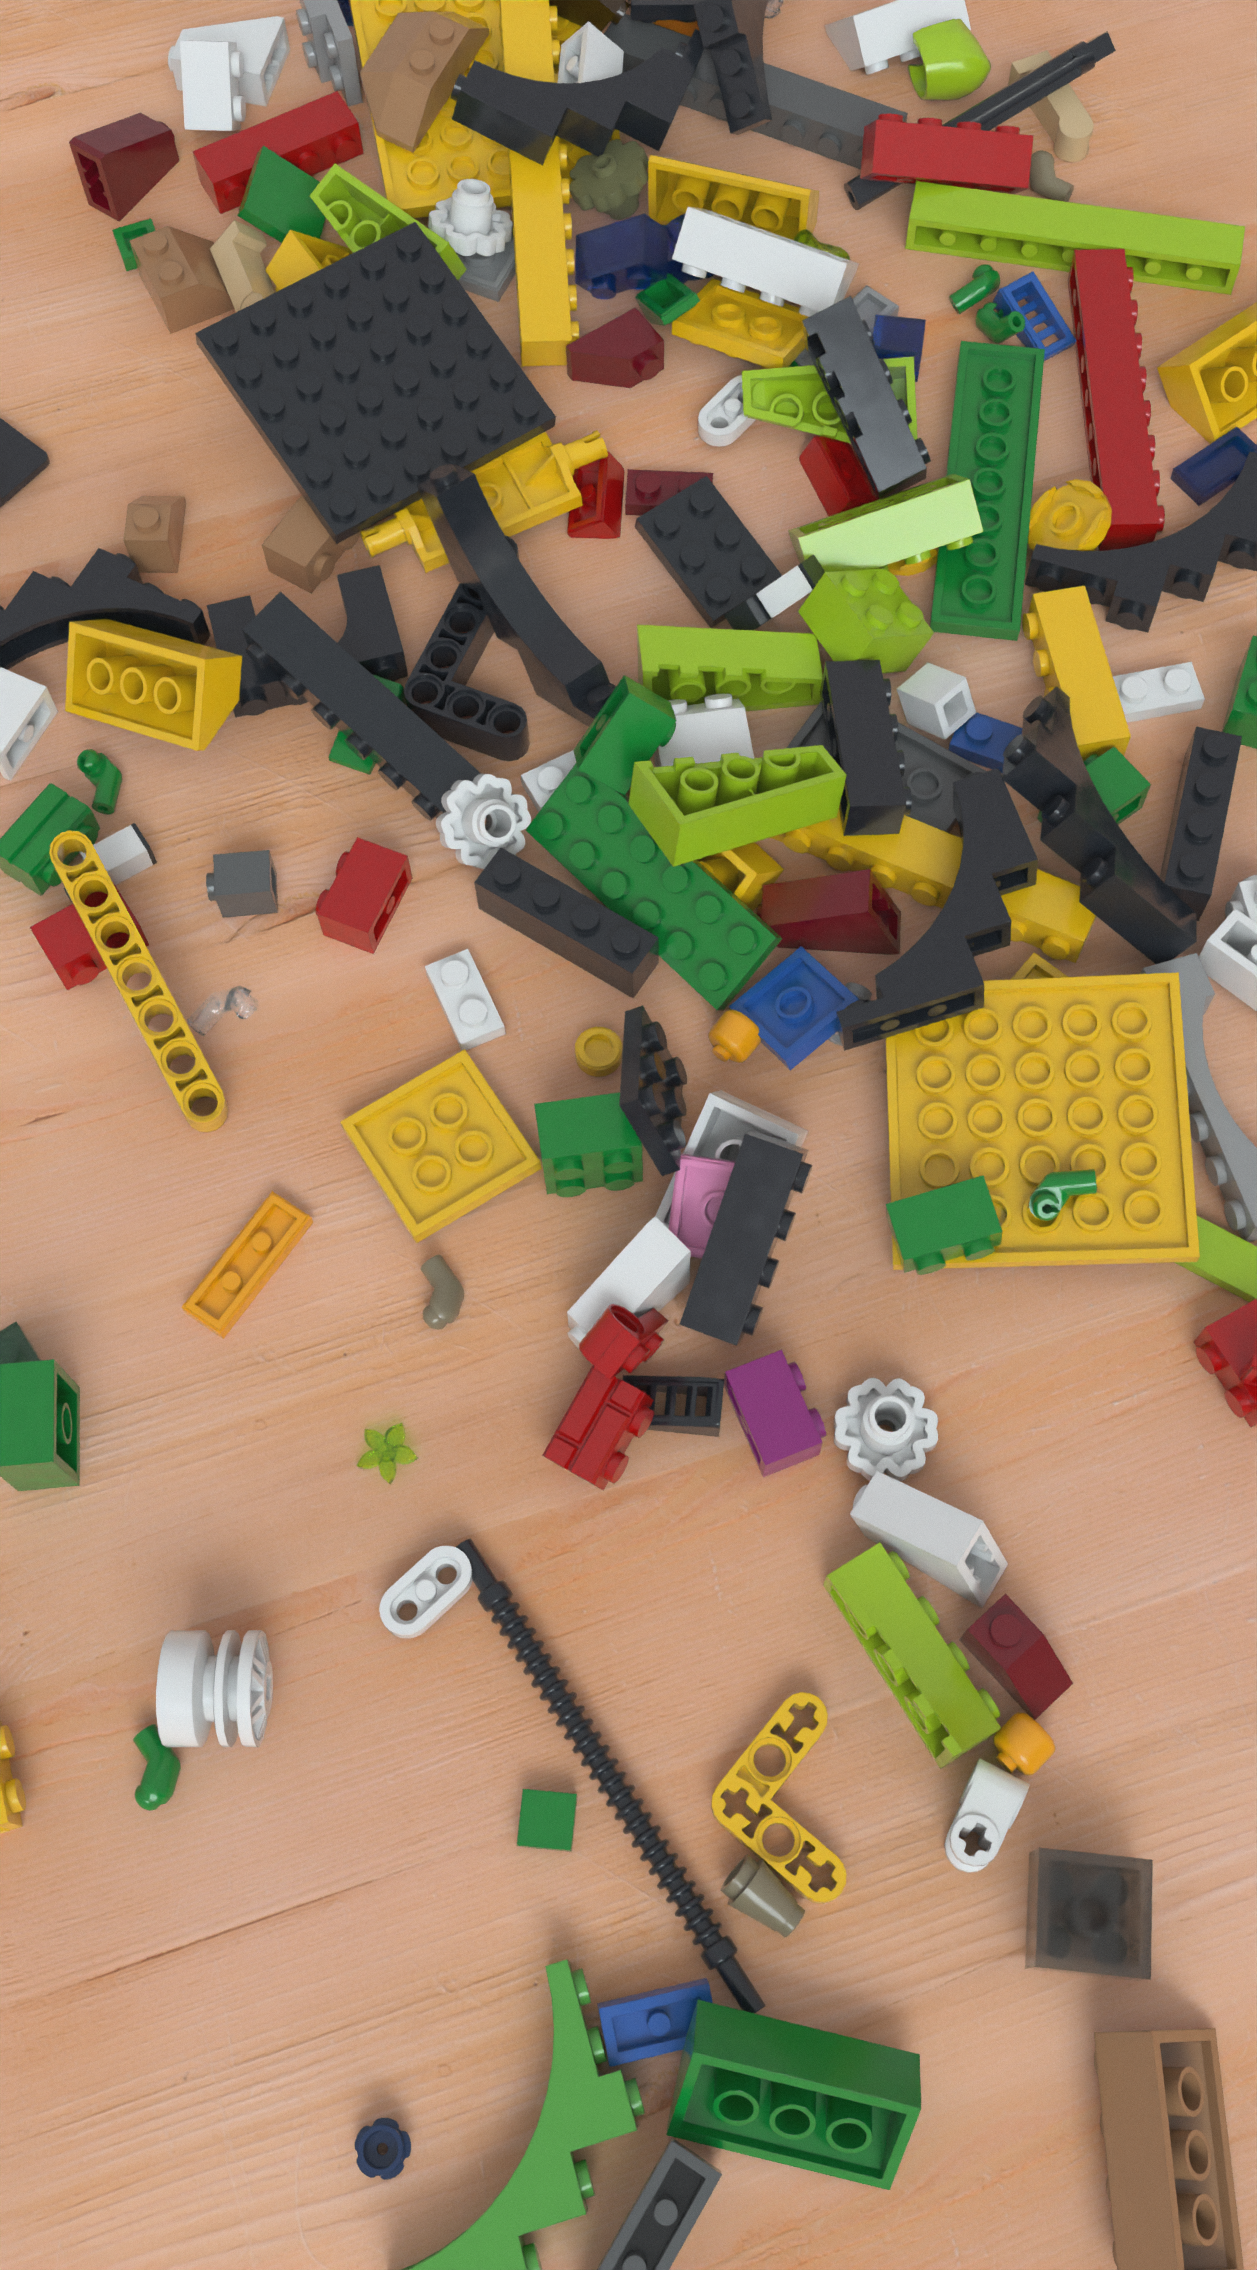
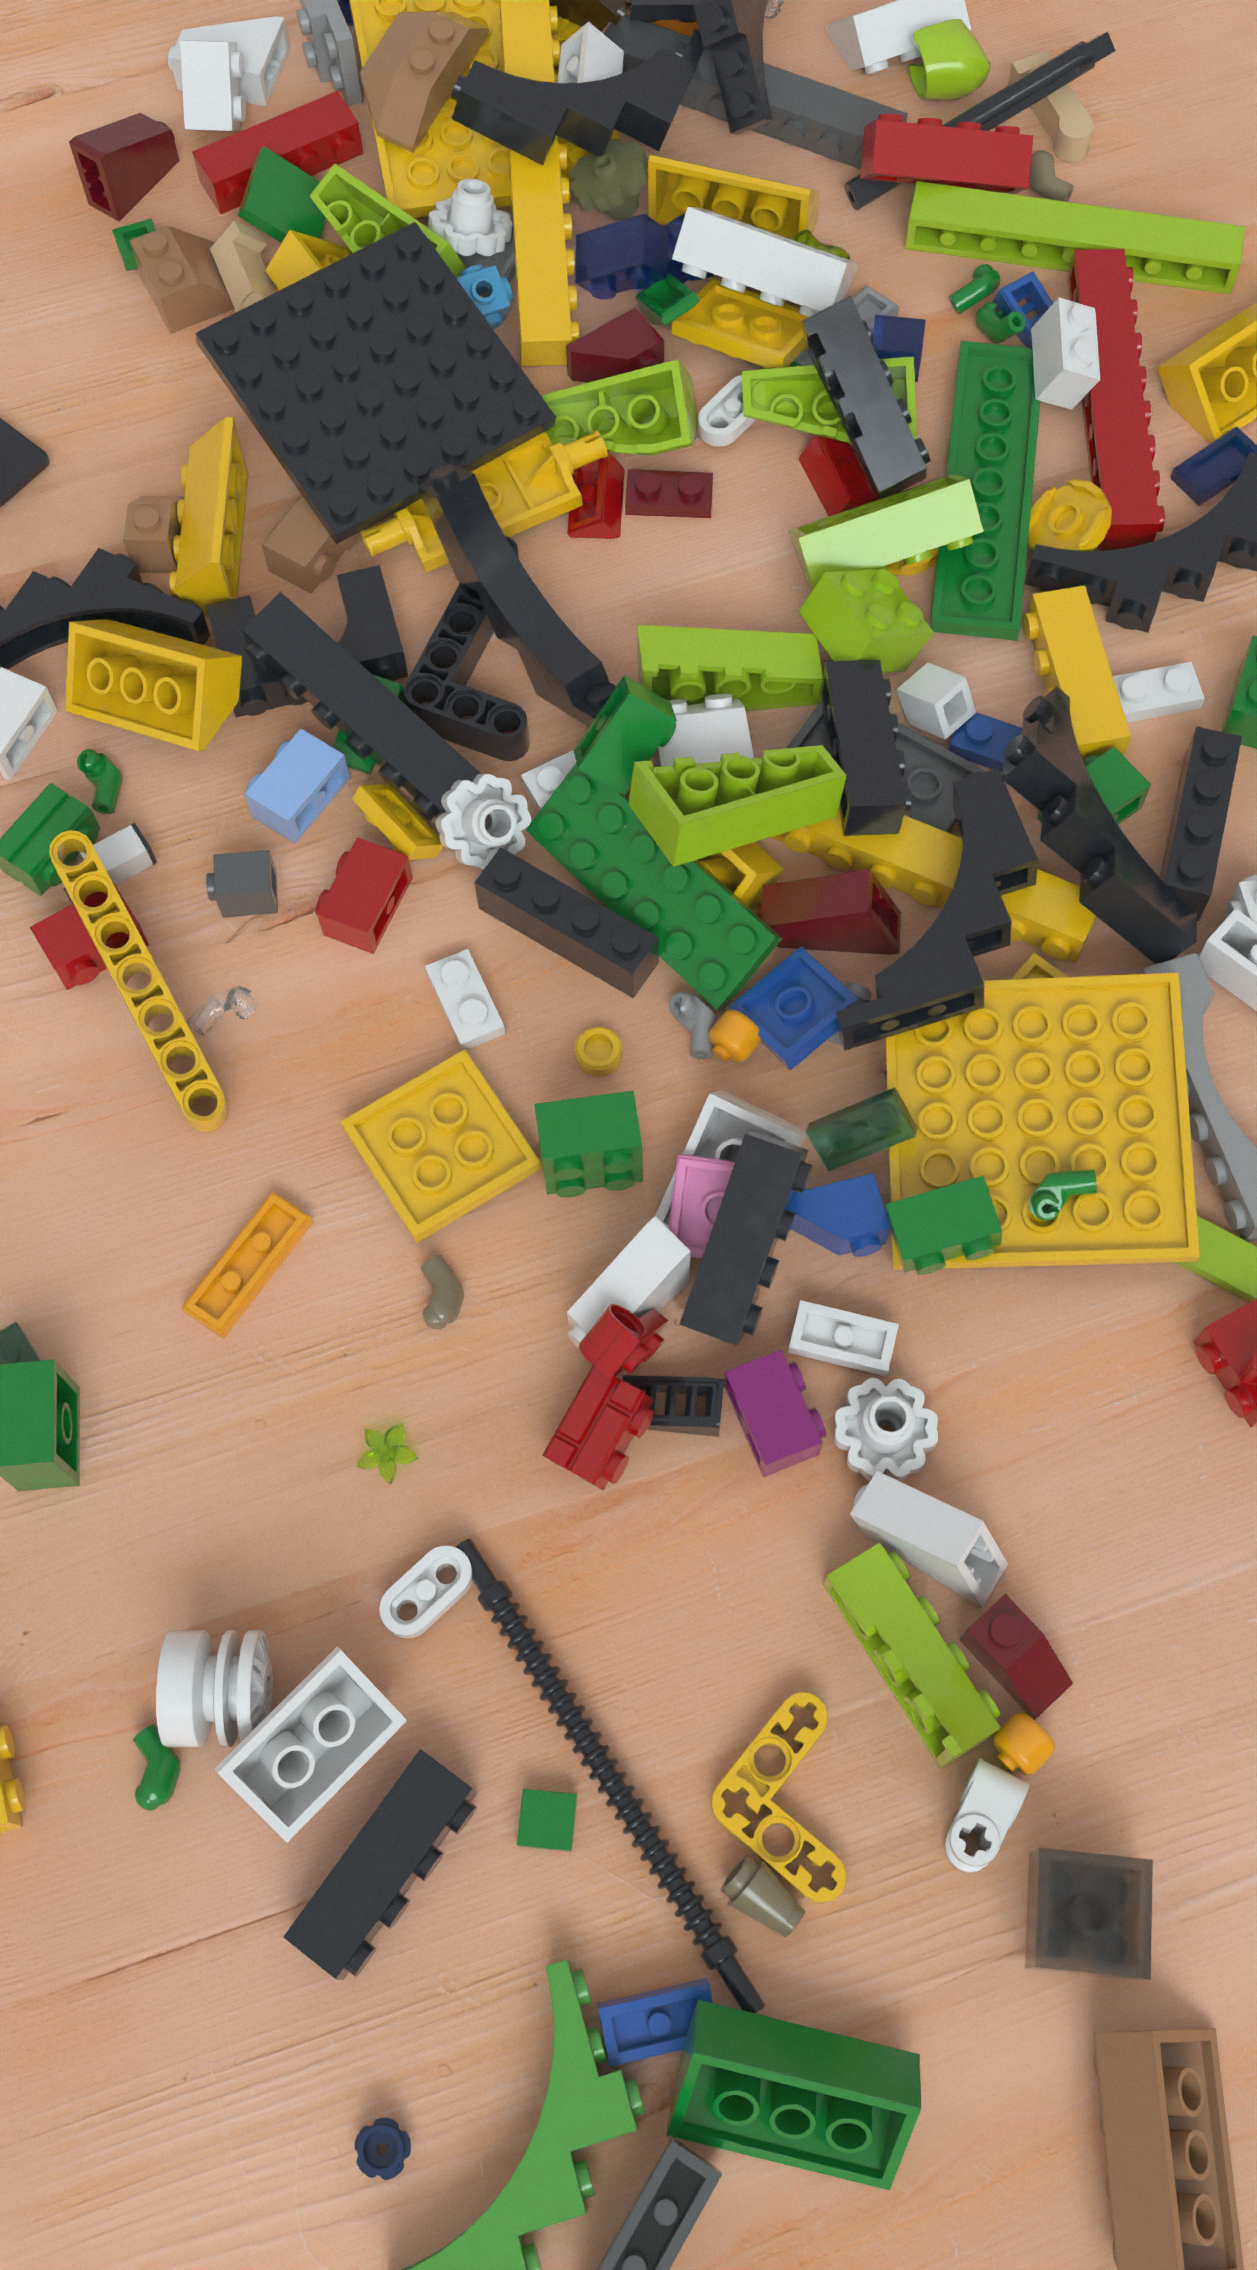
black plate [619,1005,687,1176] -> none
black plate [635,476,782,628] -> none
piece [724,555,825,631] -> none
none -> yellow slope [170,417,249,616]
none -> white slope [214,1646,407,1843]
none -> light blue brick [245,729,350,844]
none -> black brick [283,1749,477,1980]
none -> yellow plate [352,783,444,860]
none -> dark azure brick [456,264,513,329]
none -> lime wedge [541,359,698,456]
none -> light grey arm [669,992,716,1059]
none -> blue slope [788,1173,891,1257]
none -> white plate [788,1300,899,1377]
none -> clear green plate [806,1087,918,1171]
none -> white brick [1031,297,1100,410]

